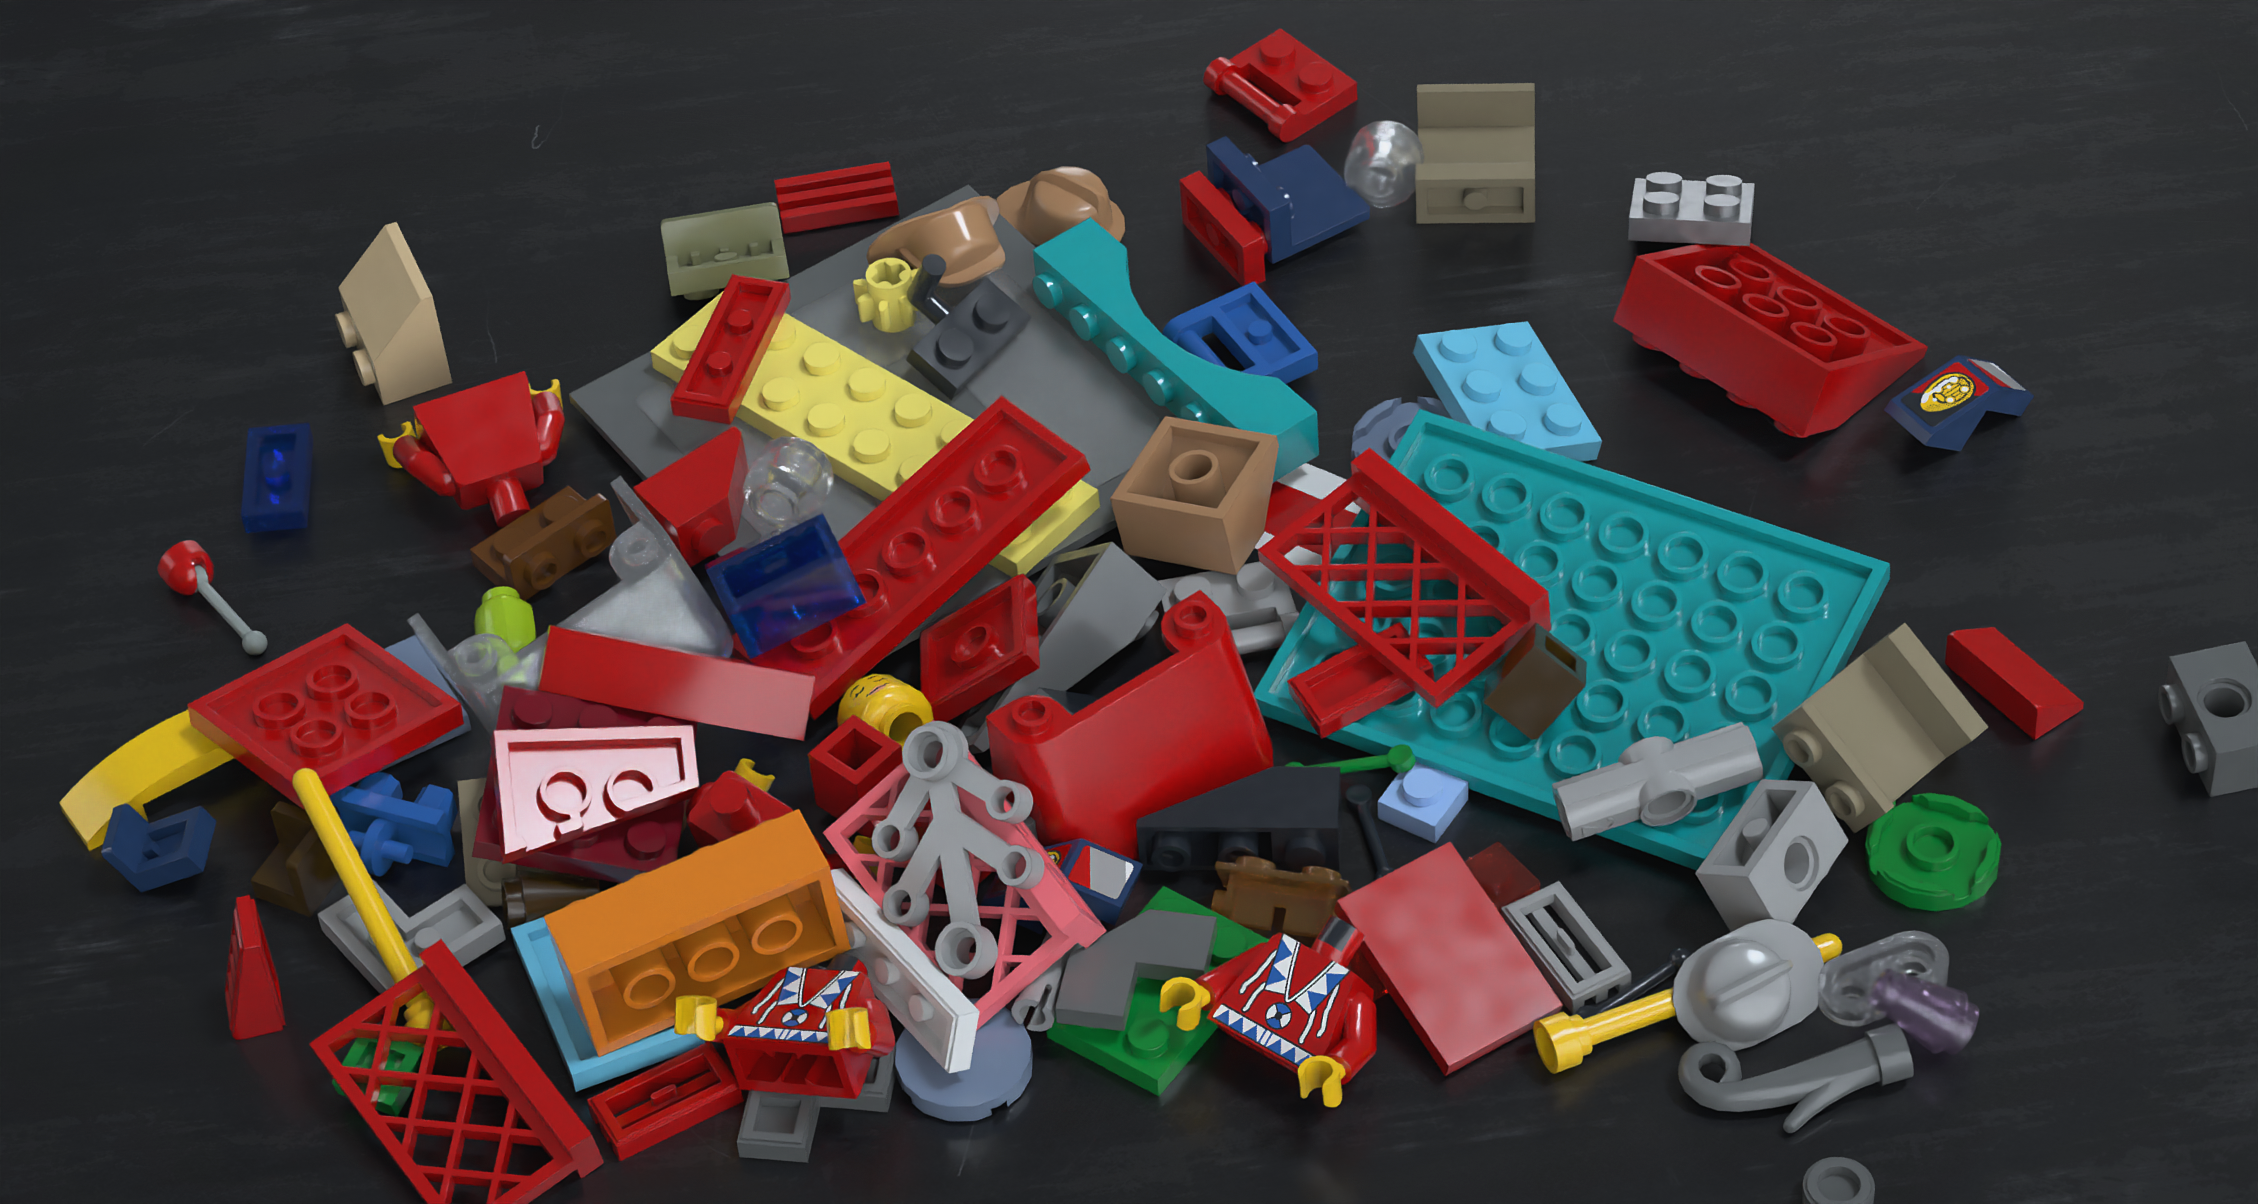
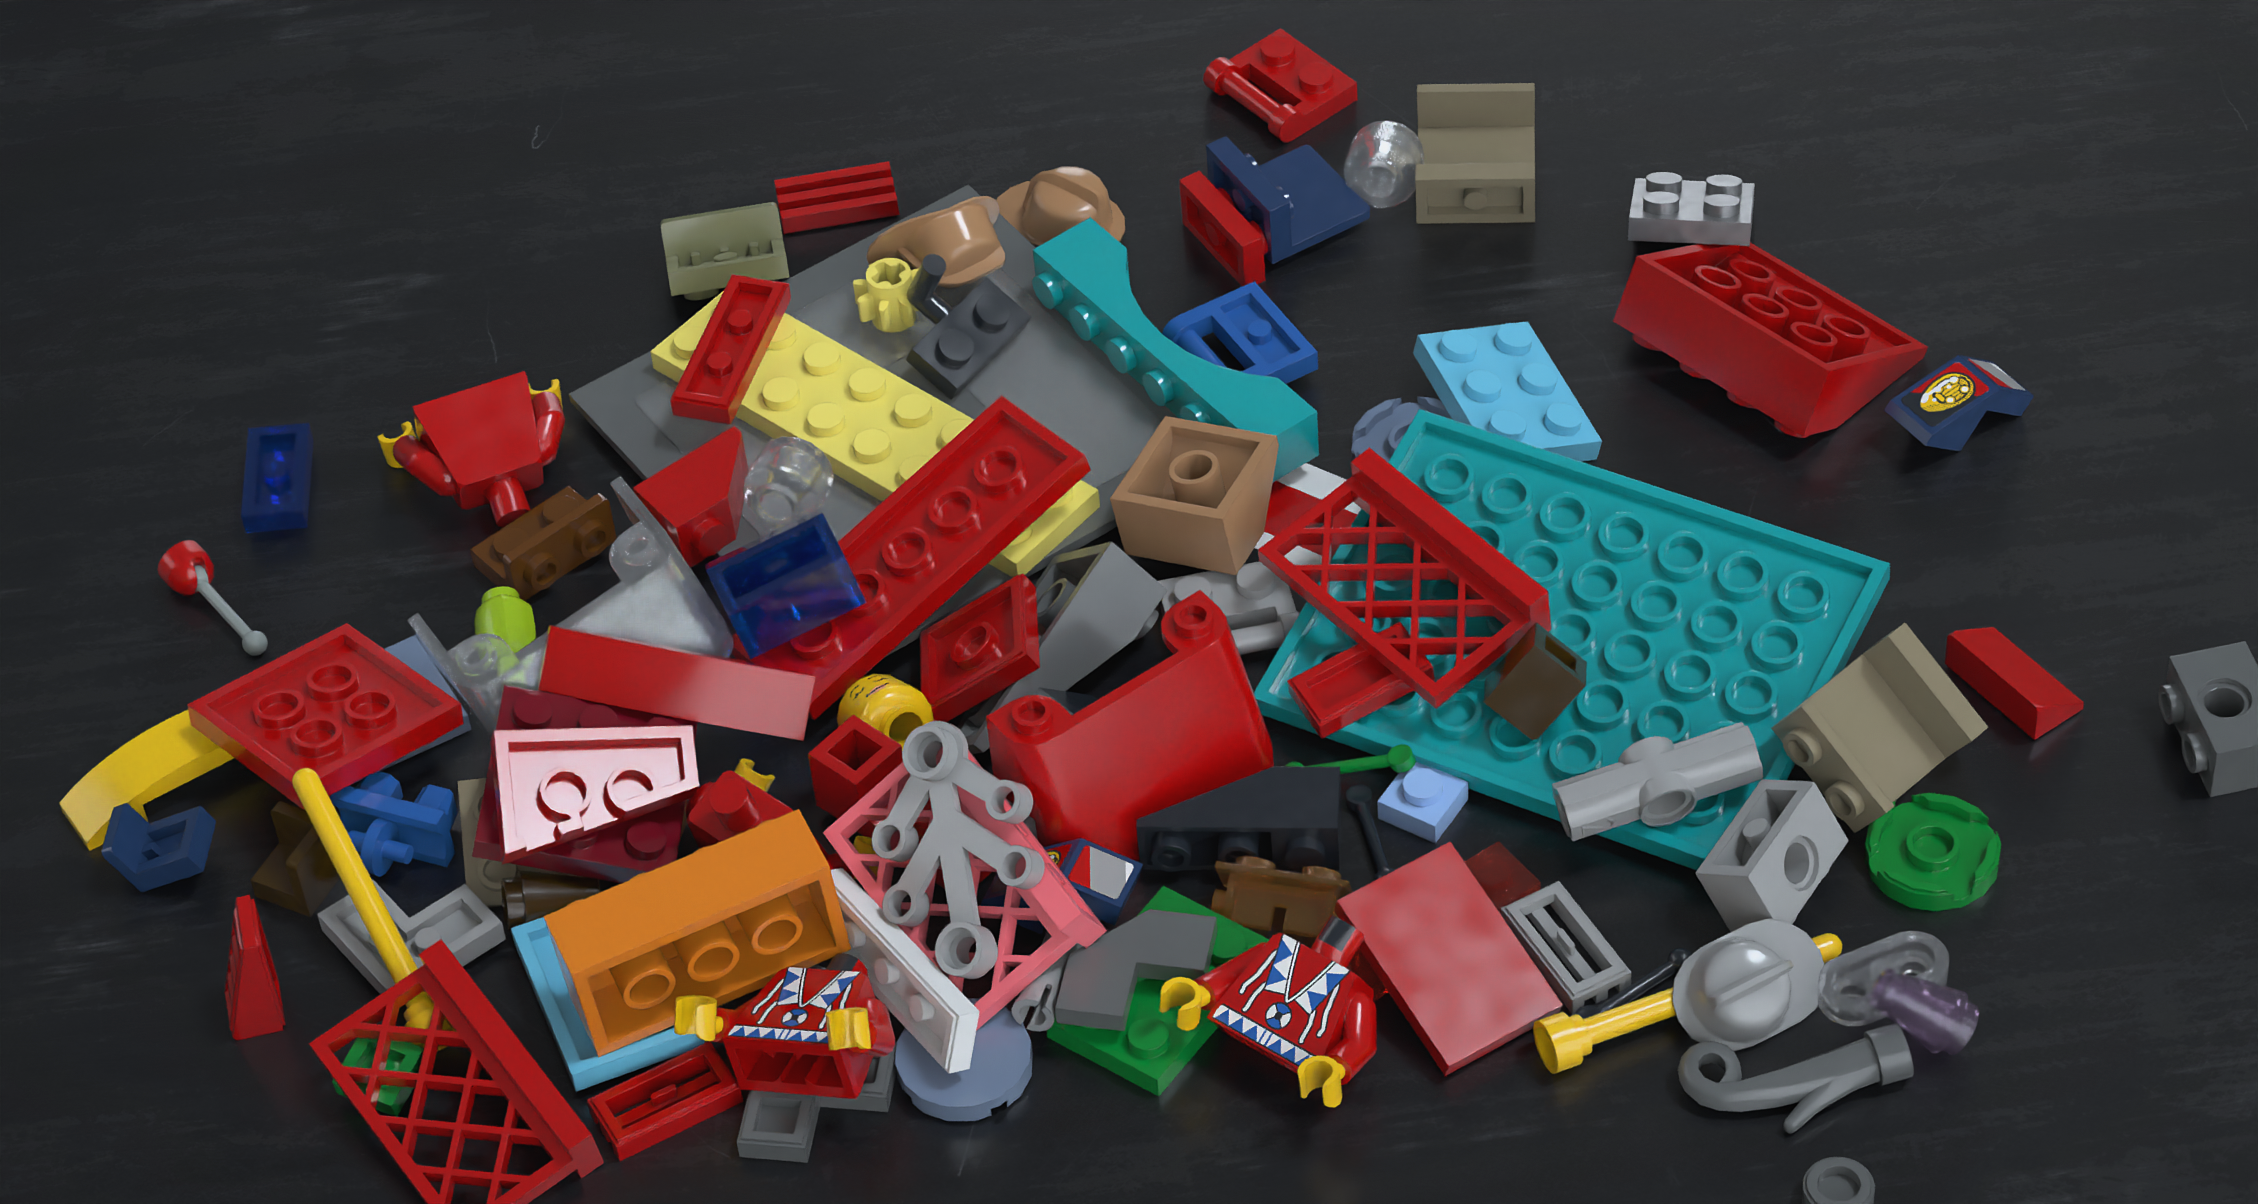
tan slope [335,222,452,405] -> none

